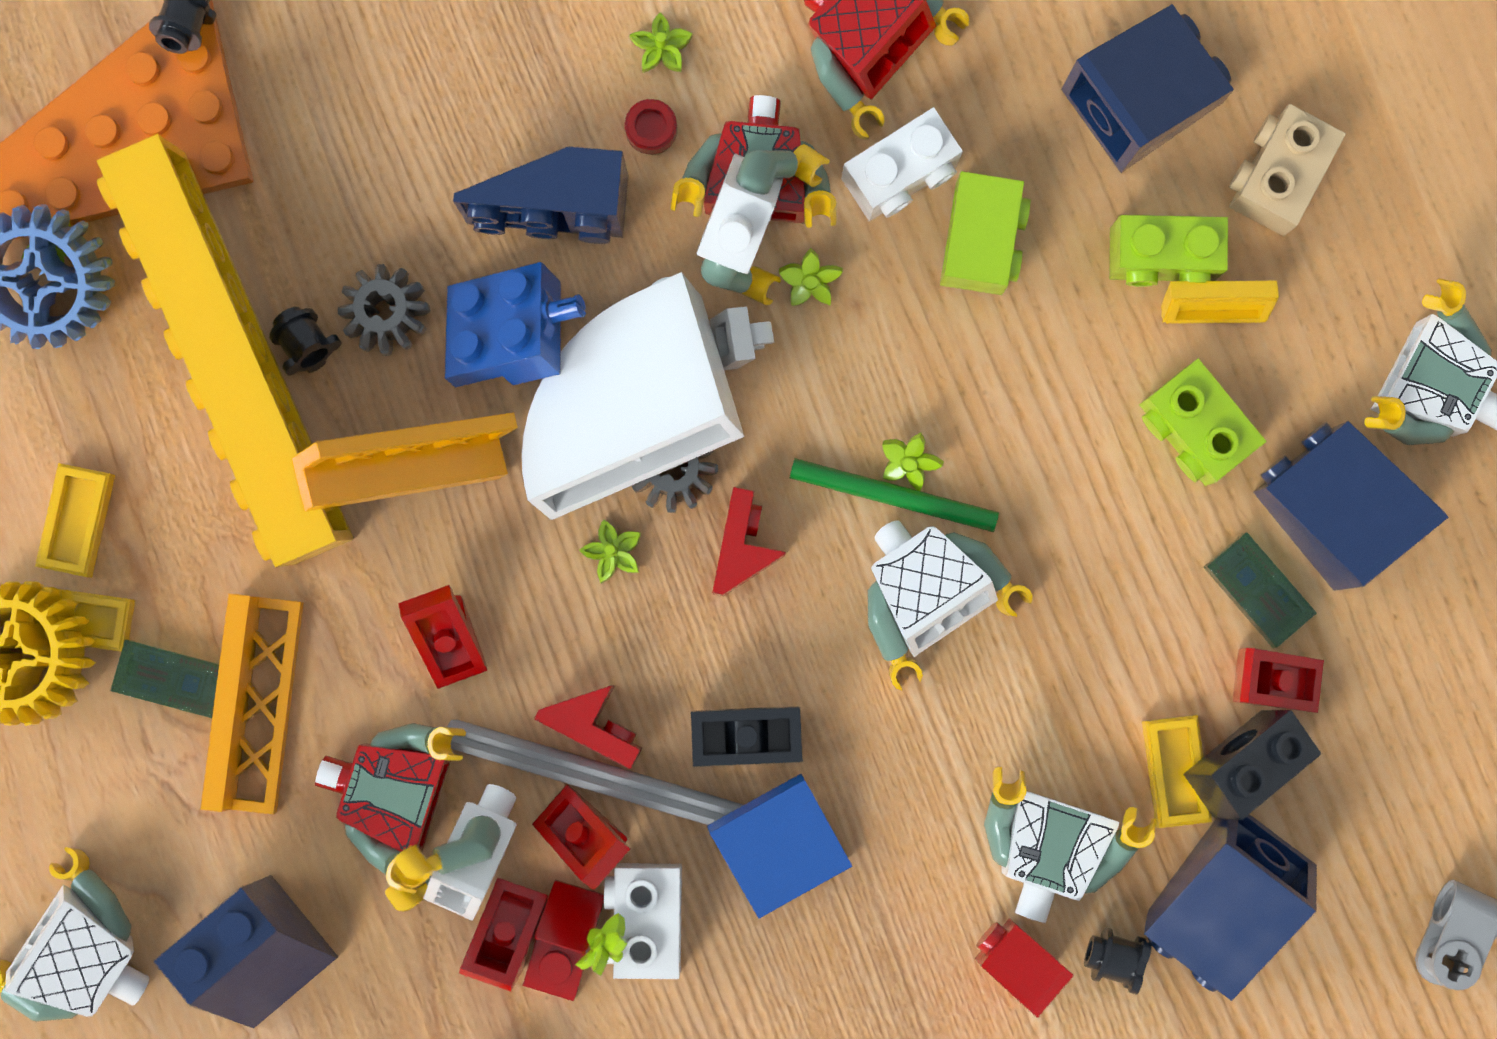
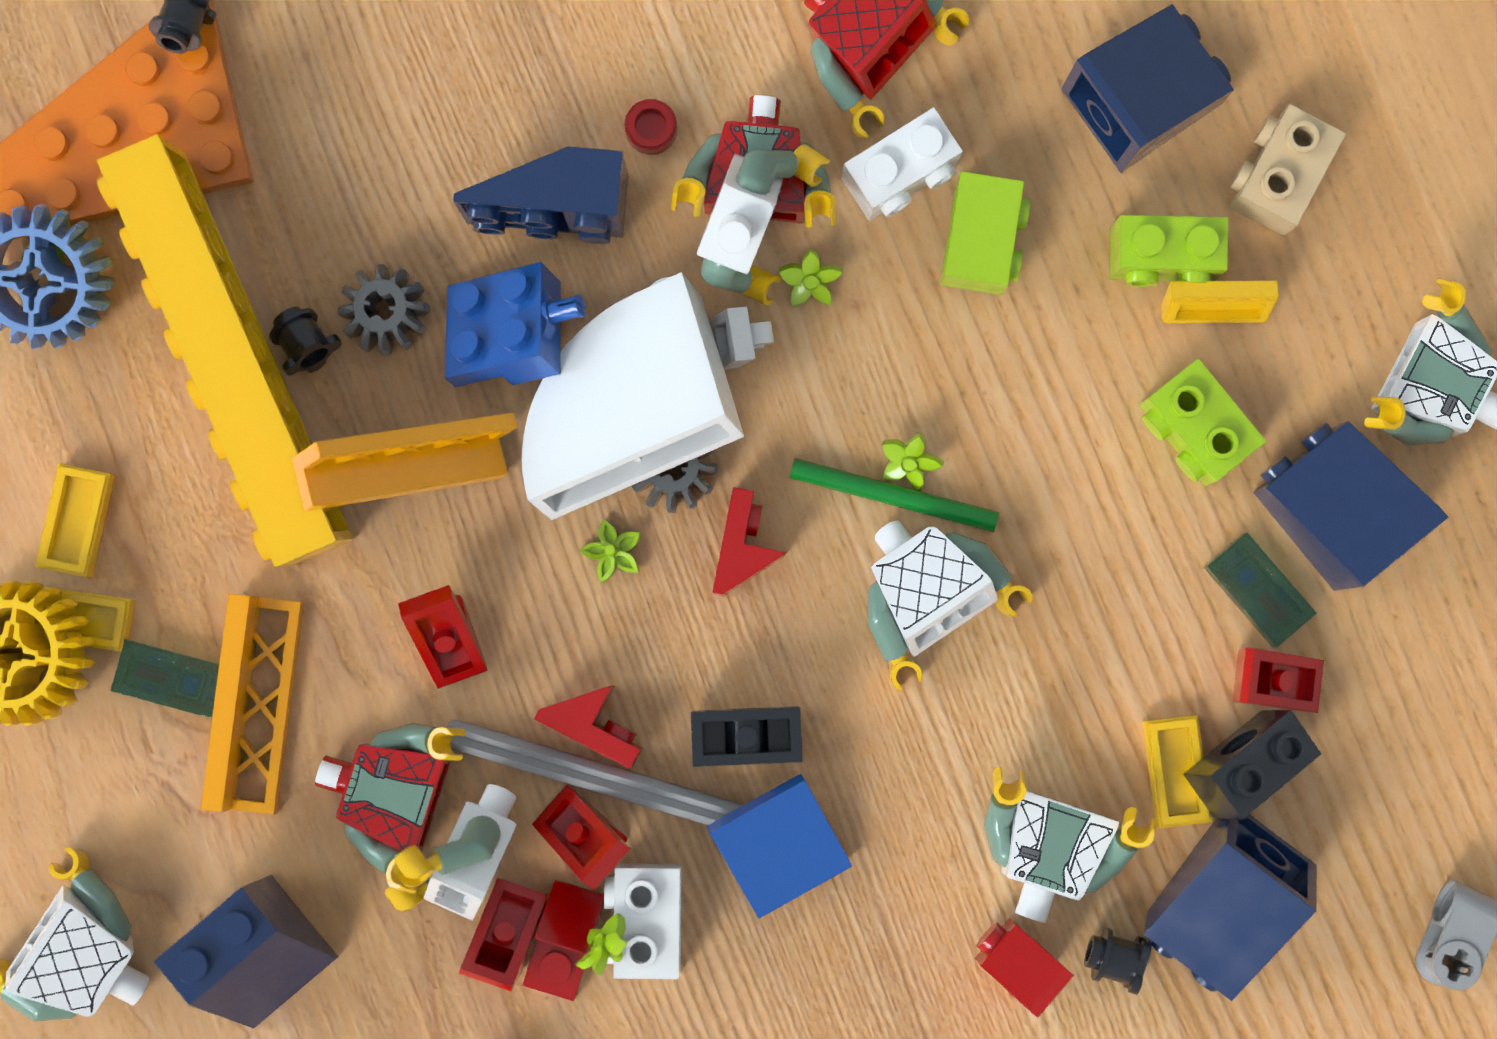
lime plant [629,13,692,73] -> none

